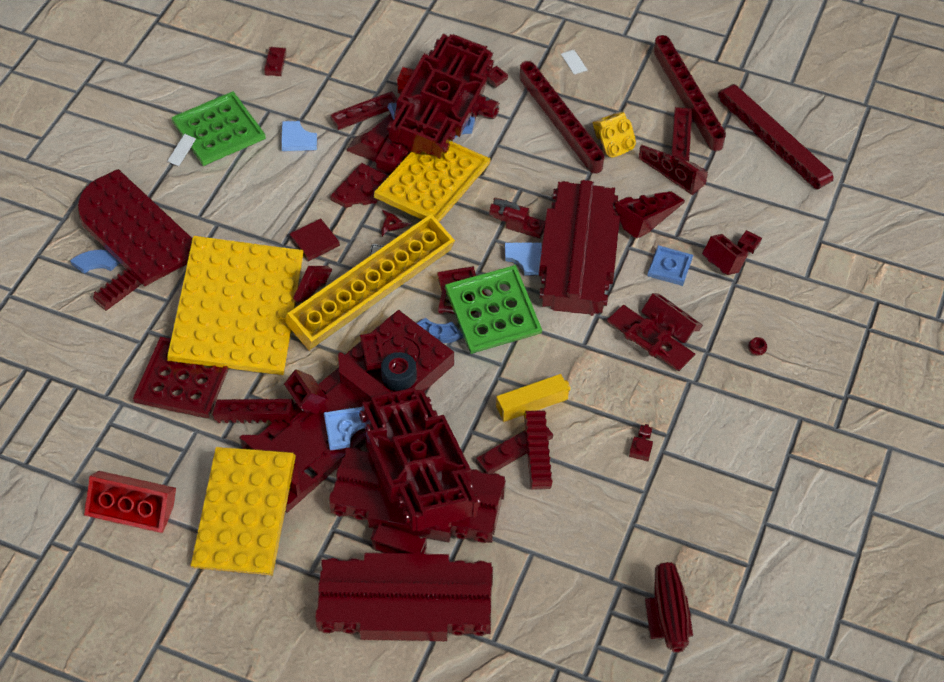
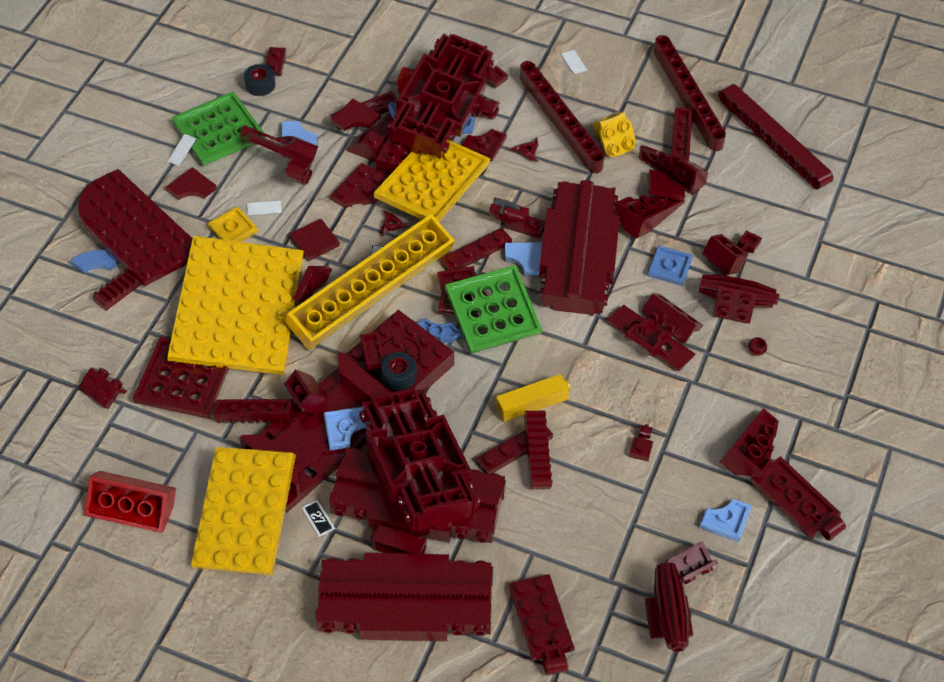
none -> dark red bracket [78,367,127,409]
none -> dark red tile [166,167,217,200]
none -> yellow tile [207,206,258,242]
none -> dark red panel [240,125,319,185]
none -> black wheel [244,64,276,96]
none -> white sticker [247,201,282,215]
none -> sticker [301,499,335,537]
none -> dark red tile [331,99,380,131]
none -> dark red plate [441,228,512,270]
none -> dark red tile [461,129,507,161]
none -> dark red piece [509,137,539,162]
none -> dark red hinge [509,574,575,676]
none -> dark red tile [648,169,685,201]
none -> bracket [665,541,718,584]
none -> dark red plate [698,274,780,324]
none -> light blue tile [699,498,752,542]
none -> dark red wedge [719,408,779,477]
none -> dark red hinge [750,456,846,541]

